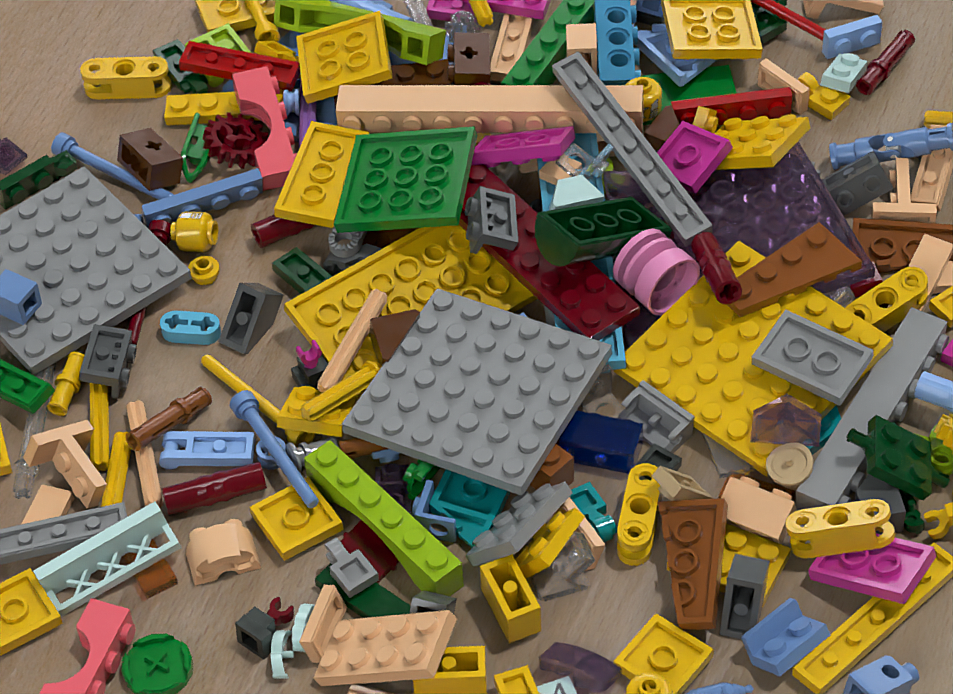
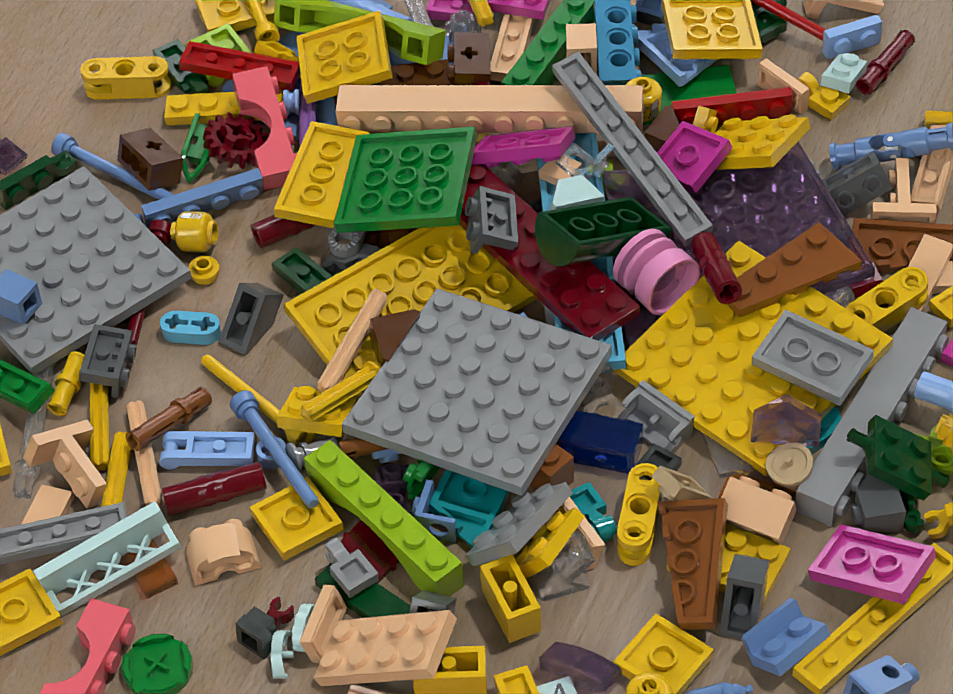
pearl dark grey piece [291,340,328,390] -> none
yellow piece [785,499,895,558] -> none

